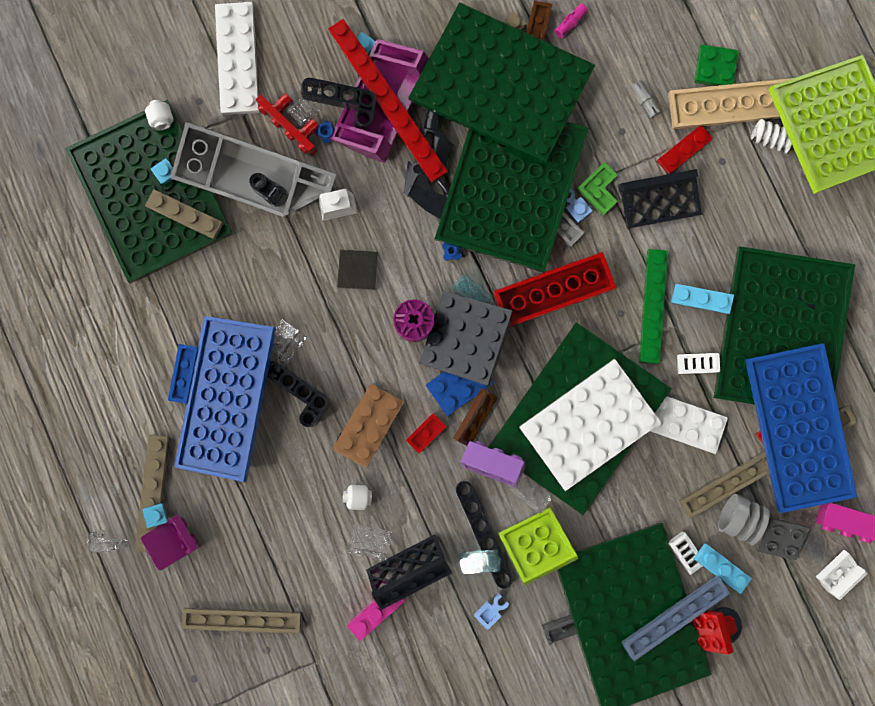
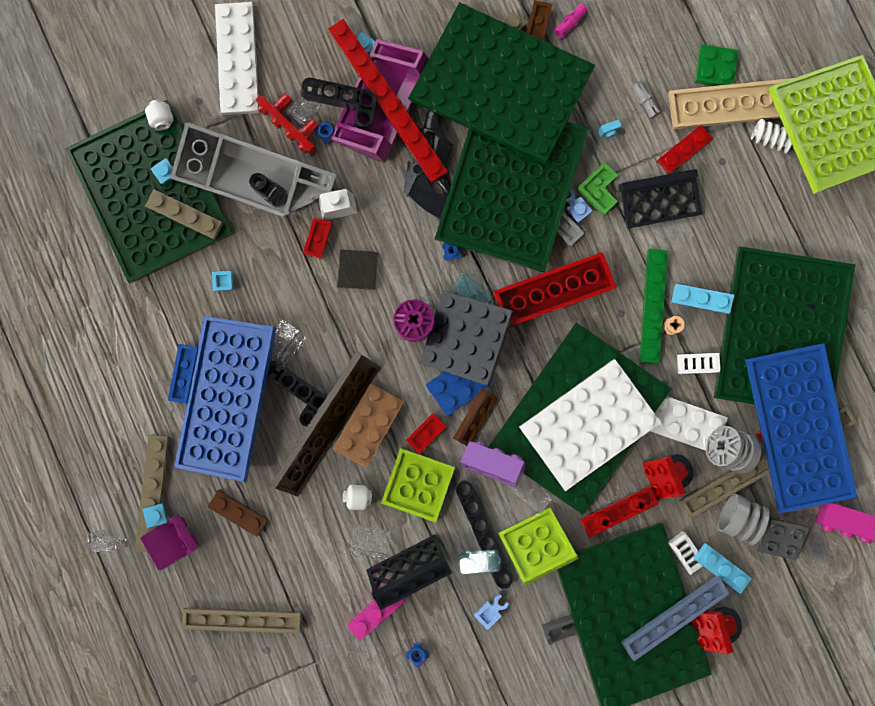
white bracket [816,550,867,600] -> none
none -> reddish brown plate [208,490,268,537]
none -> medium azure plate [212,271,234,292]
none -> dark brown plate [270,351,381,497]
none -> red plate [303,217,333,260]
none -> lime plate [381,448,455,523]
none -> blue plate [406,642,429,667]
none -> red plate [580,486,659,538]
none -> medium azure plate [598,119,621,139]
none -> red plate [642,454,693,499]
none -> light nougat bush [662,316,685,335]
none -> light grey wheel [706,426,761,474]

